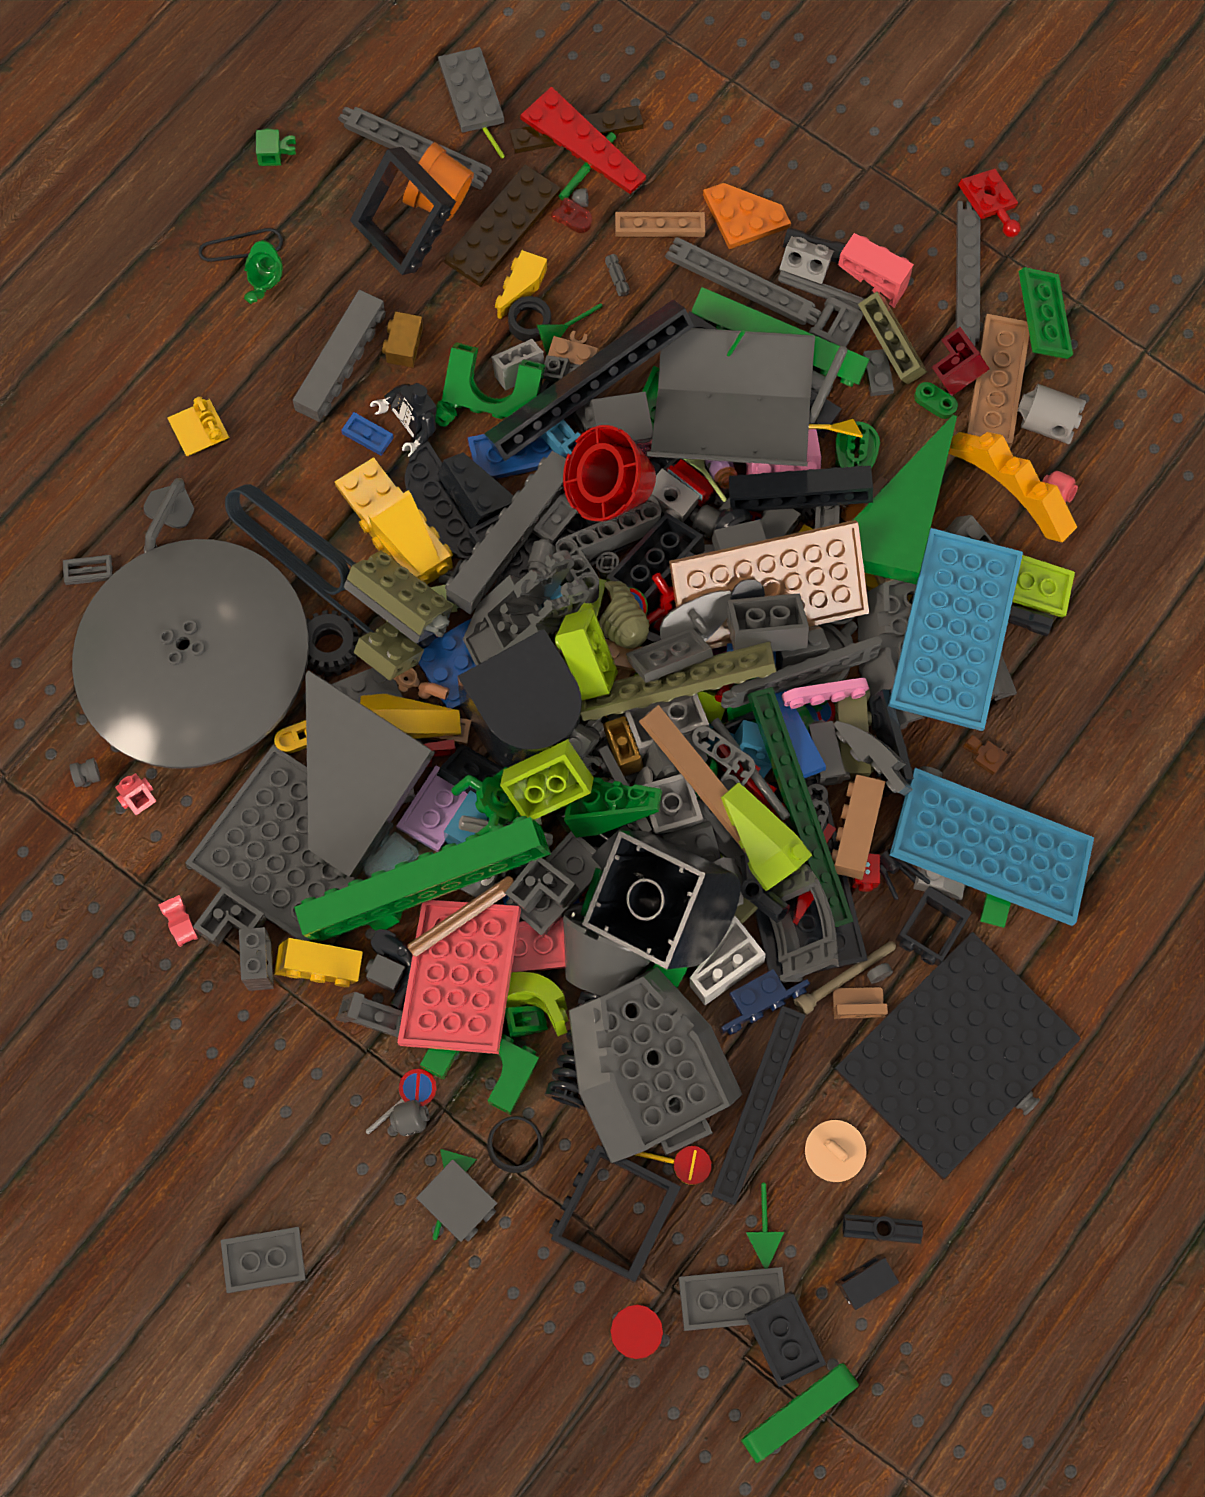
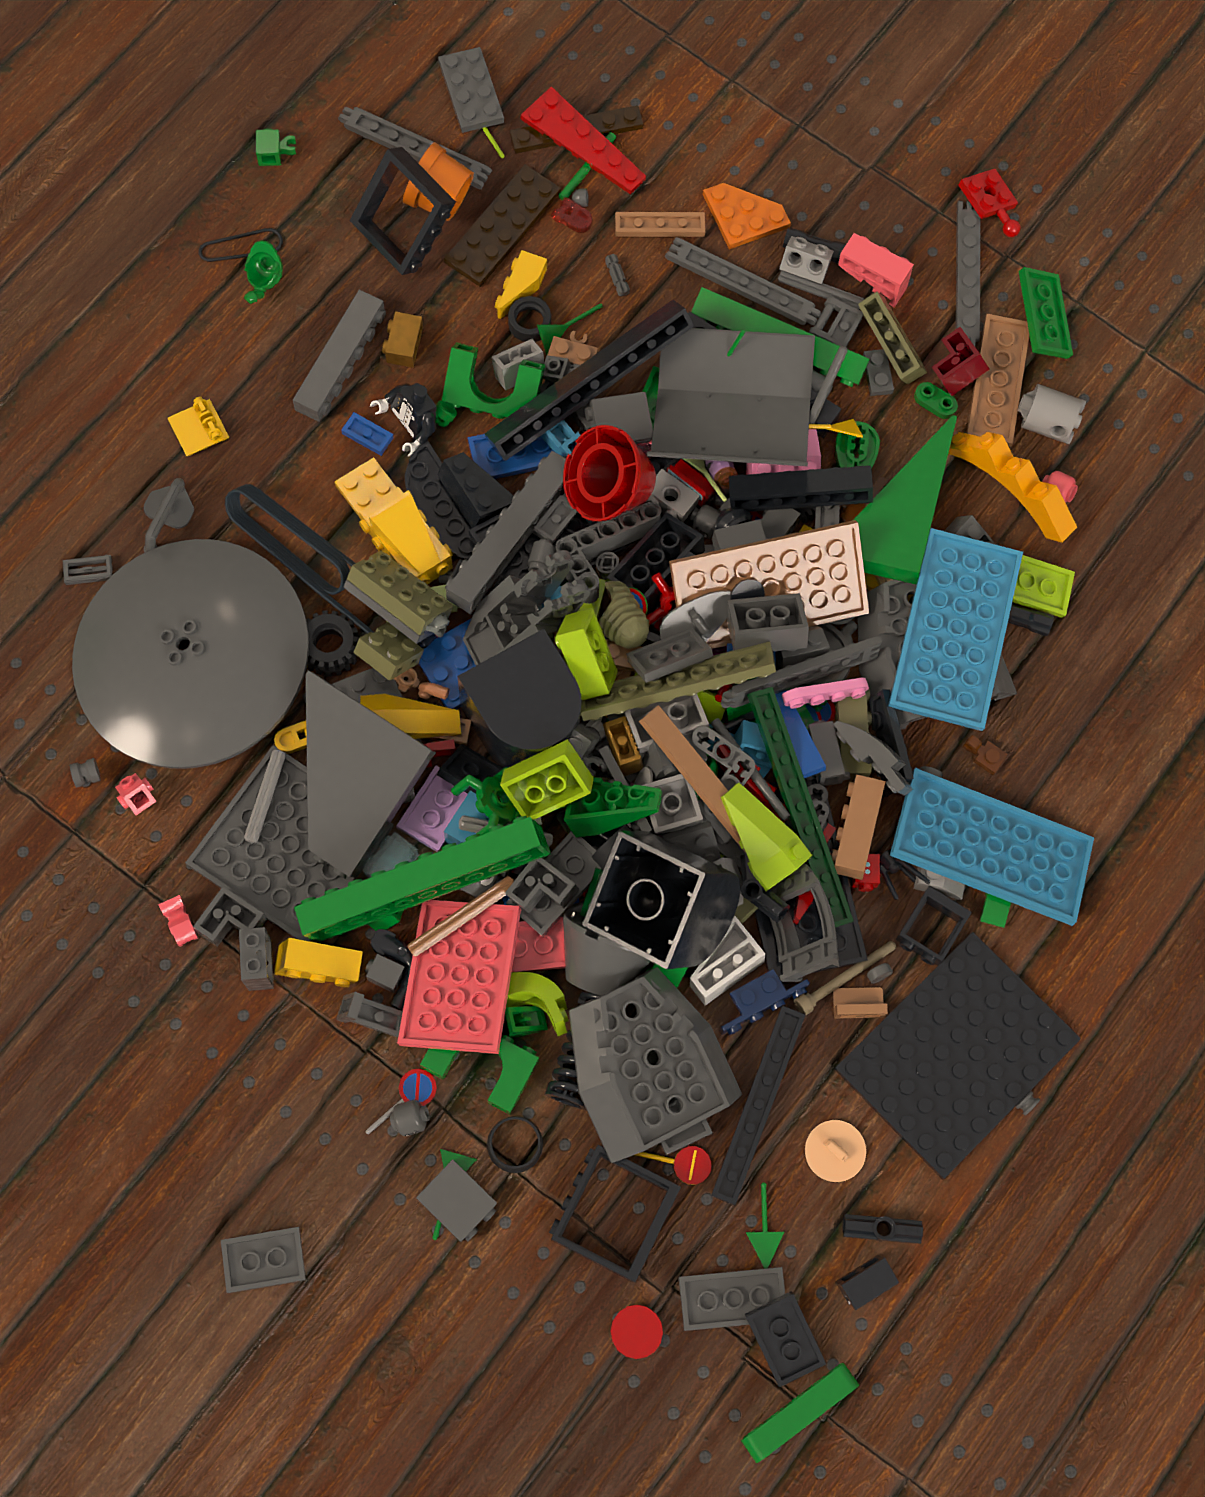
none -> light grey axle [244,750,286,843]

